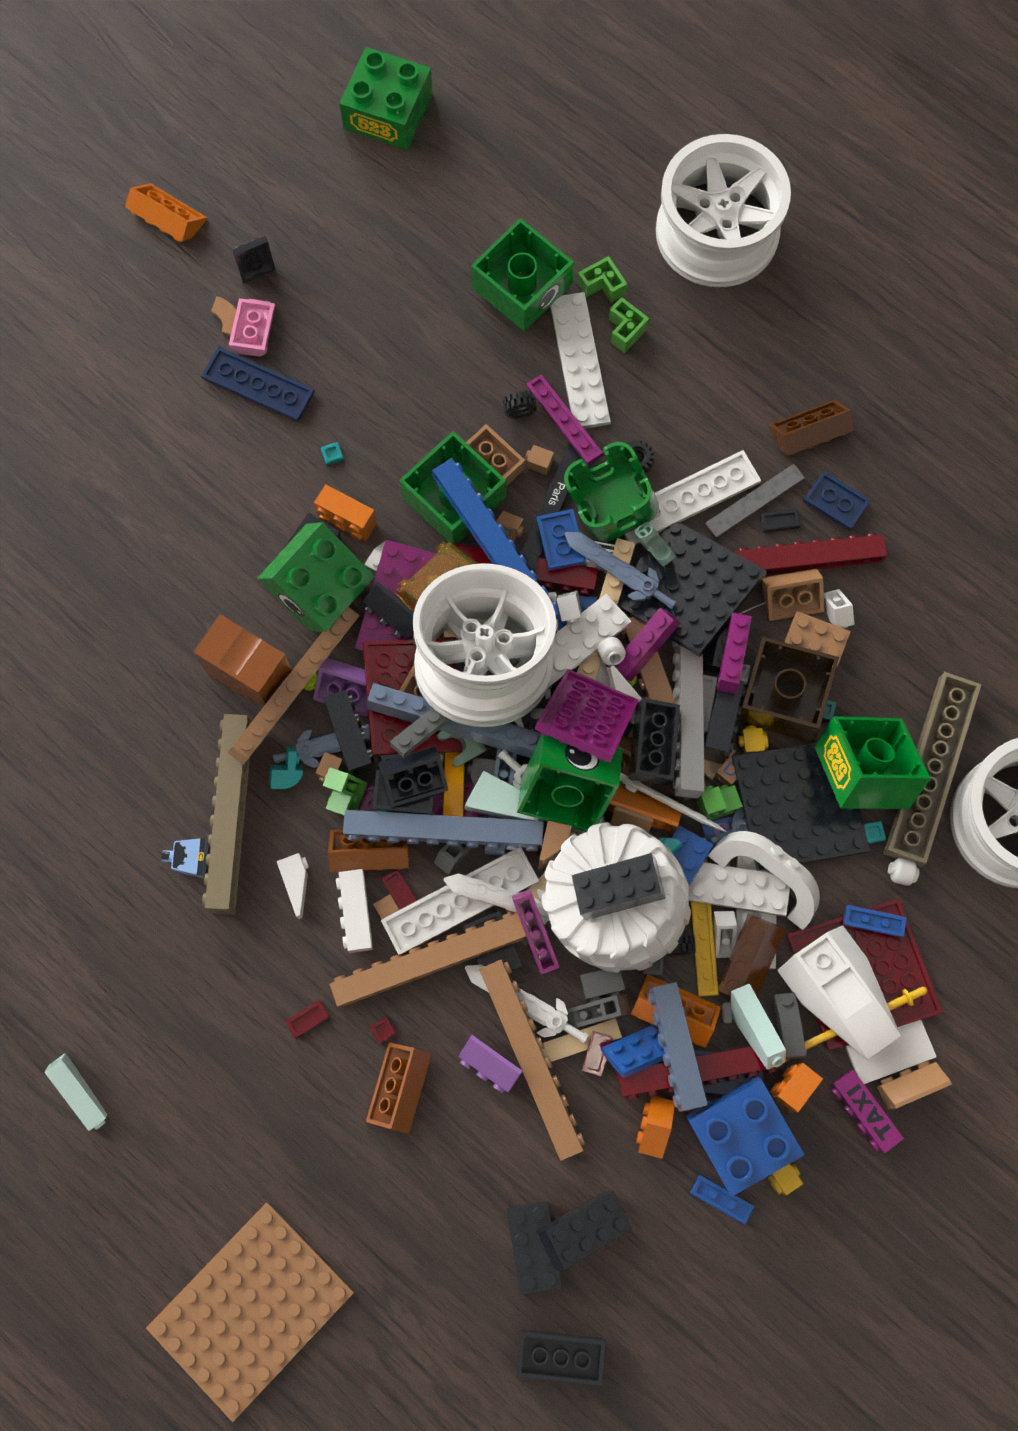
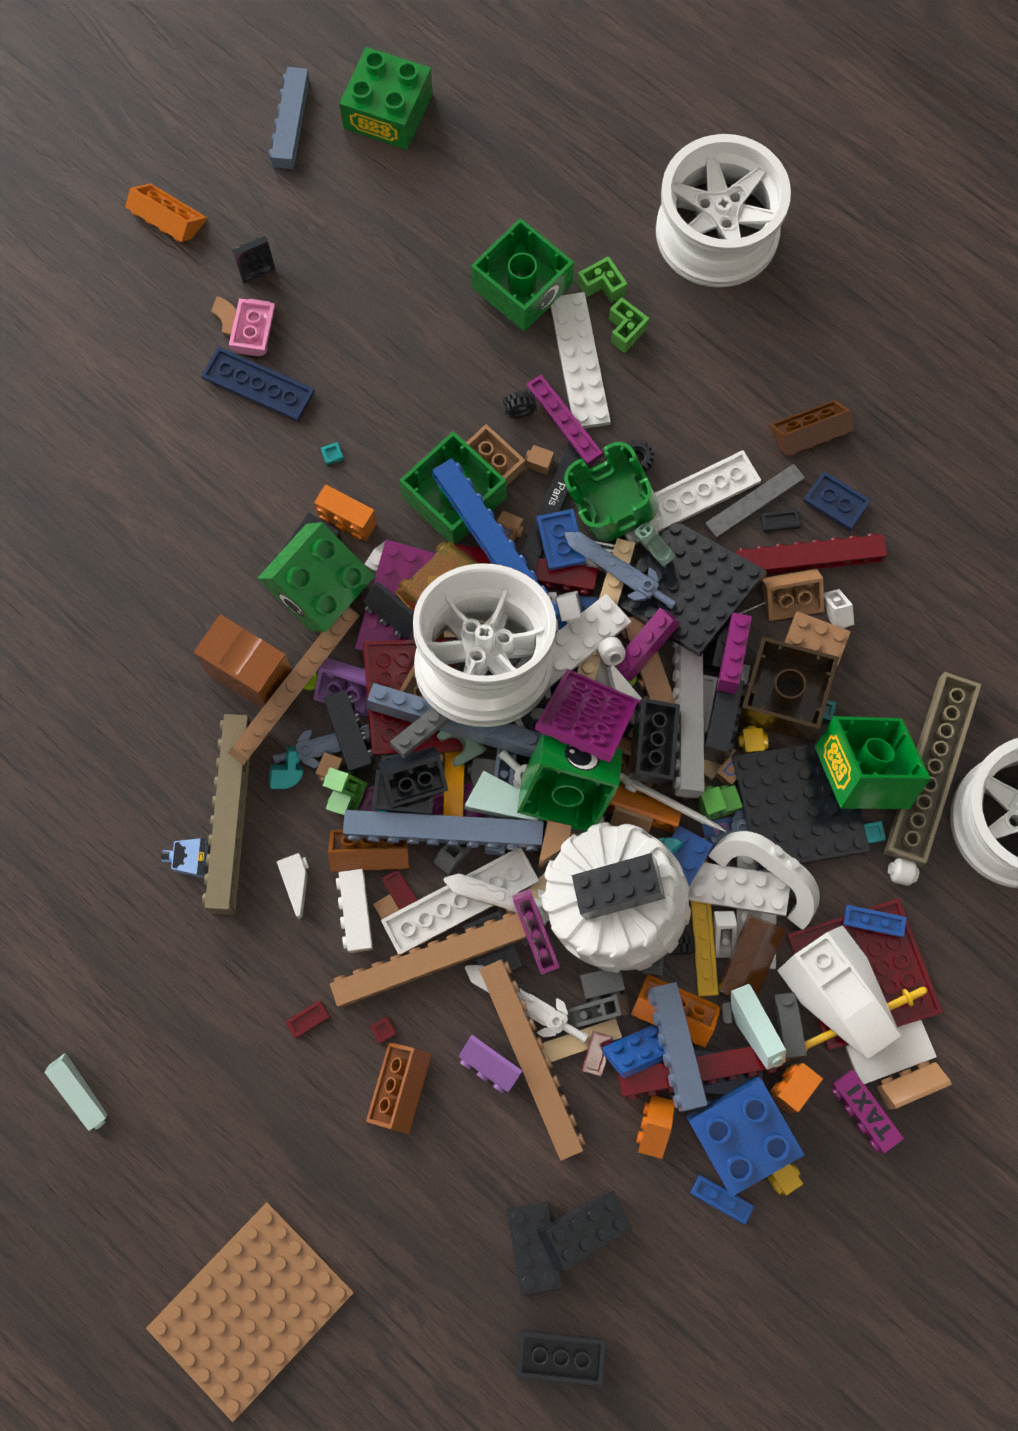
none -> sand blue brick [269,67,310,169]

